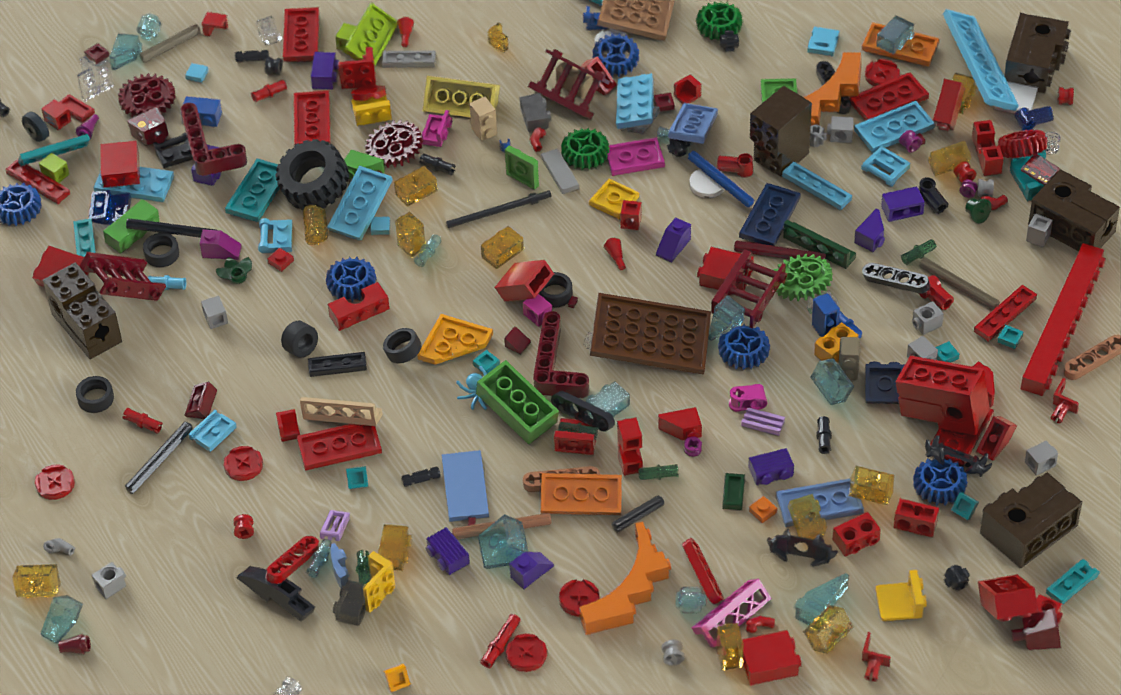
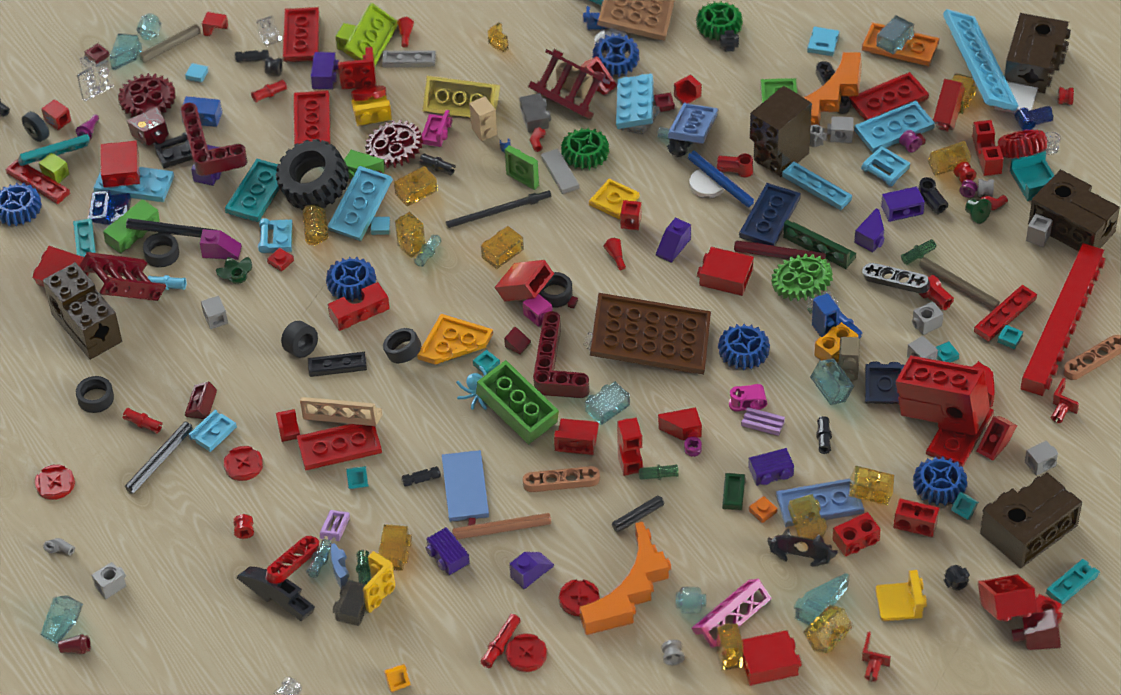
clear yellow brick [12,564,61,598] -> none
red tile [59,94,95,123] -> none
clear light blue slope [478,514,529,569] -> none
orange plate [541,473,622,515] -> none
black beam [551,391,615,432] -> none
clear green axle [558,422,598,440] -> none
dark pink tile [607,137,665,176] -> none
red beam [682,537,724,605] -> none
clear light blue slope [708,295,745,341] -> none
dark red fence [711,249,787,329] -> none
red arm [746,616,775,633] -> none
red tile [865,59,900,87] -> none
black piece [925,435,993,477] -> none
slope [1021,153,1060,185] -> none

